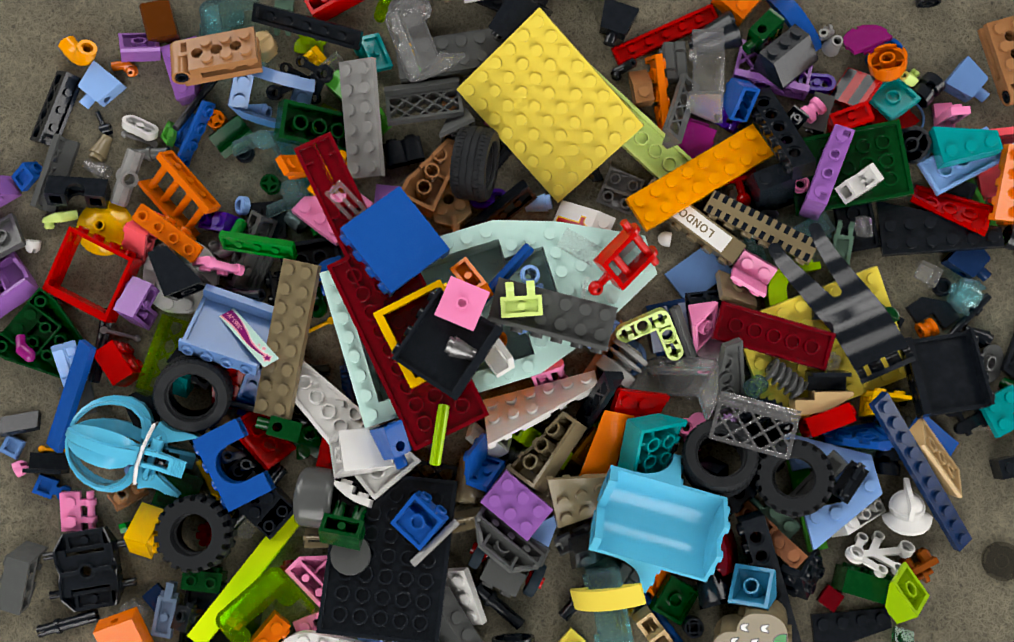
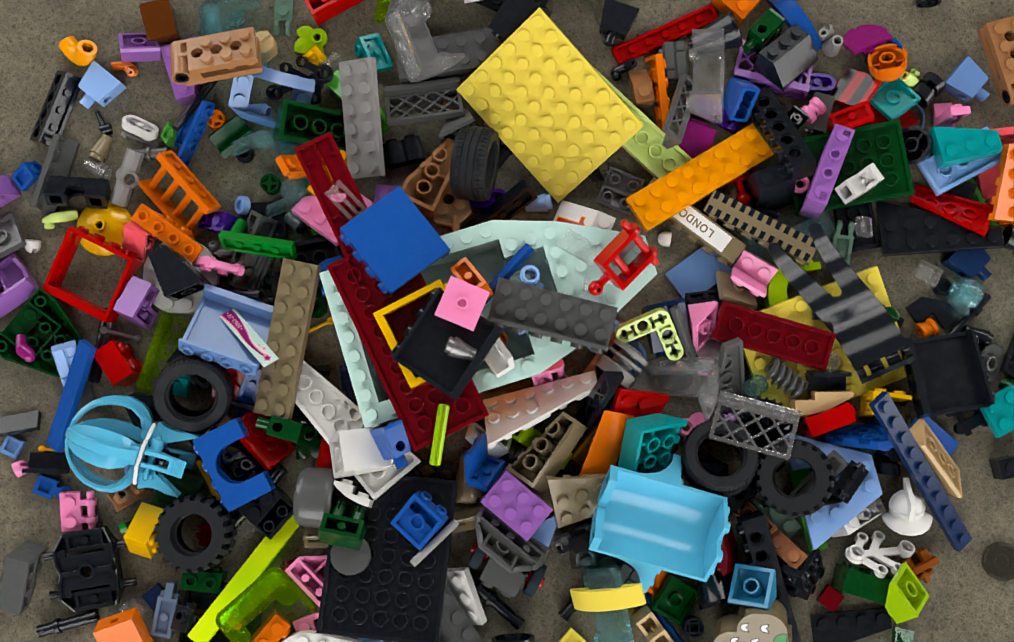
black plate [251,2,364,51] -> none
yellowish green plate [500,280,543,318] -> none

